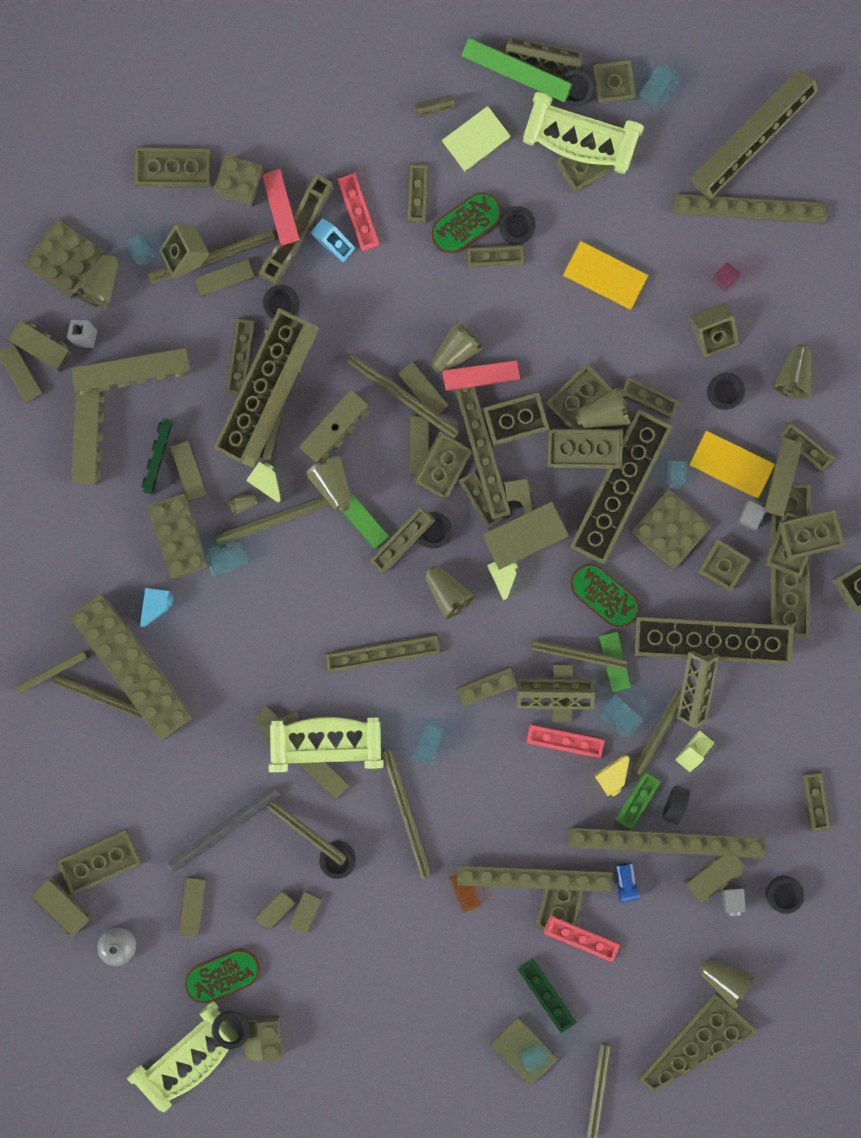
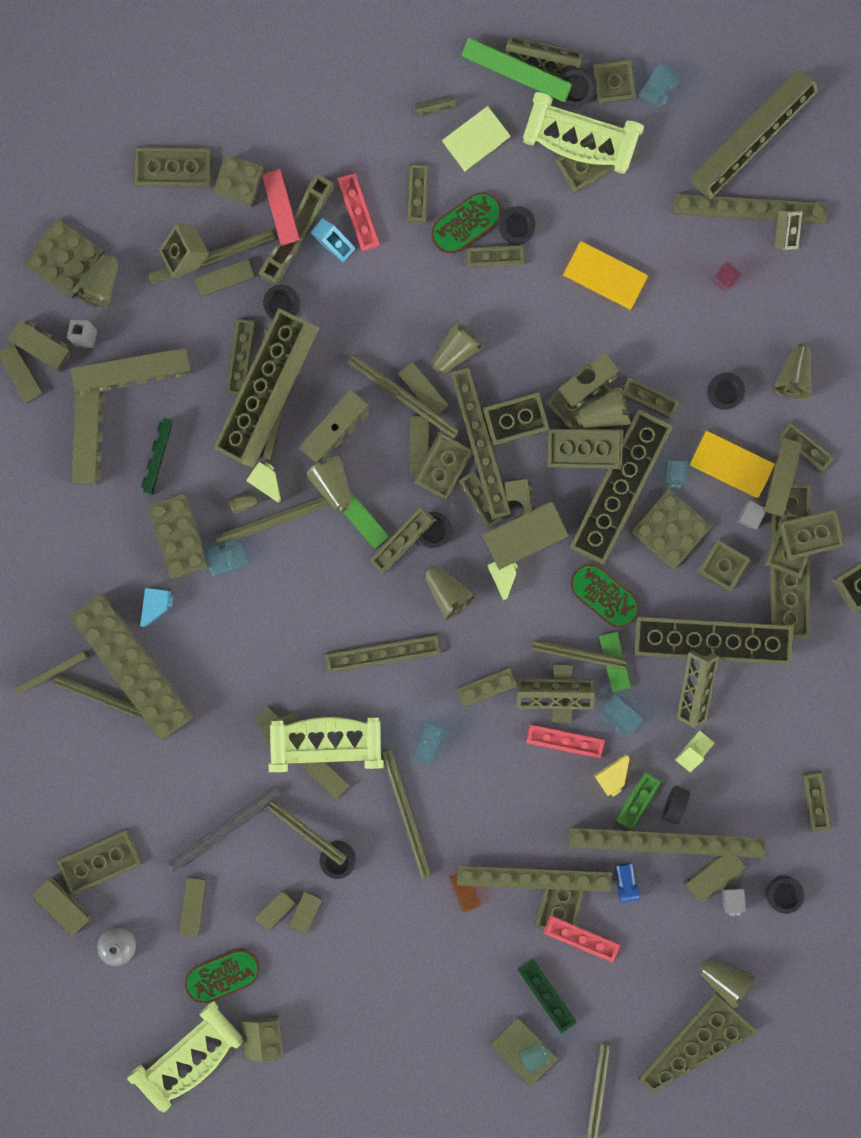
clear light blue brick [124,233,154,265] -> none
olive tile [170,441,207,501] -> none
black tyre [212,1011,250,1049] -> none
coral tile [442,361,520,391] -> none
olive axle [632,689,682,776] -> none
olive slope [690,303,740,358] -> none
none -> olive arch [558,353,619,408]
none -> olive slope [775,210,803,250]

